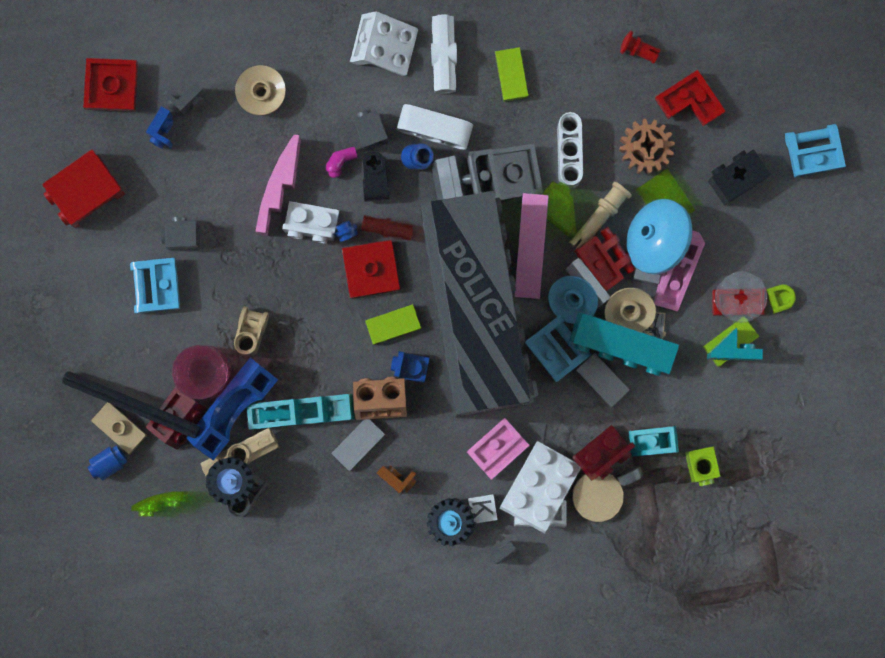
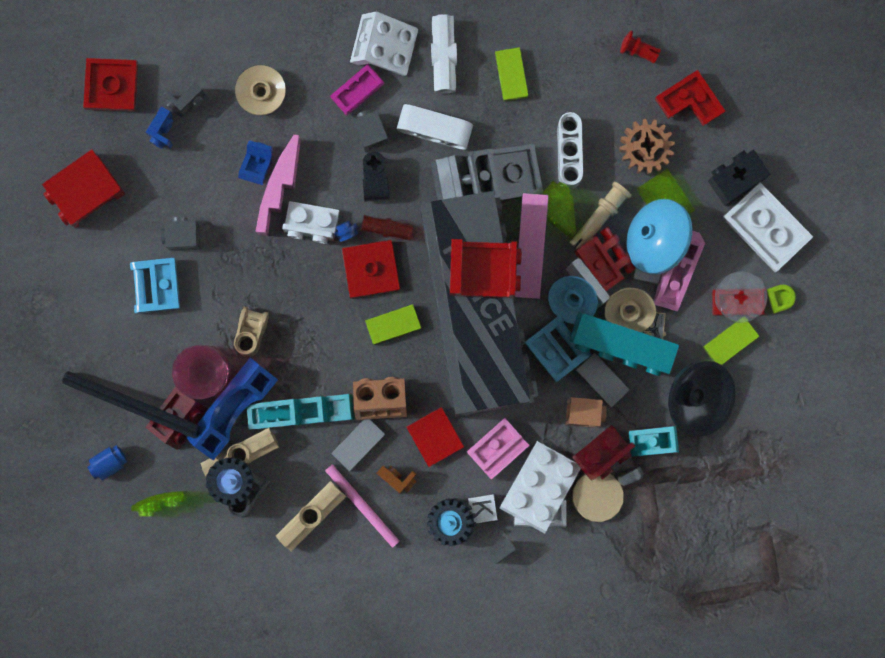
tan plate [91,402,147,454] -> none
dark pink arm [326,146,358,178] -> none
blue bracket [390,351,430,383] -> none
blue brick [401,144,433,170] -> none
lime brick [685,446,721,486] -> none
teal slope [707,328,763,361] -> none
medium azure plate [785,124,846,178] -> none
none -> blue bracket [238,141,273,185]
none -> tan piece [276,481,346,552]
none -> bright pink bar [325,464,400,548]
none -> dark pink plate [330,64,385,116]
none -> red piece [406,407,464,467]
none -> red panel [450,239,522,298]
none -> nougat brick [565,397,606,428]
none -> black dish [668,360,736,437]
none -> white plate [723,182,813,272]

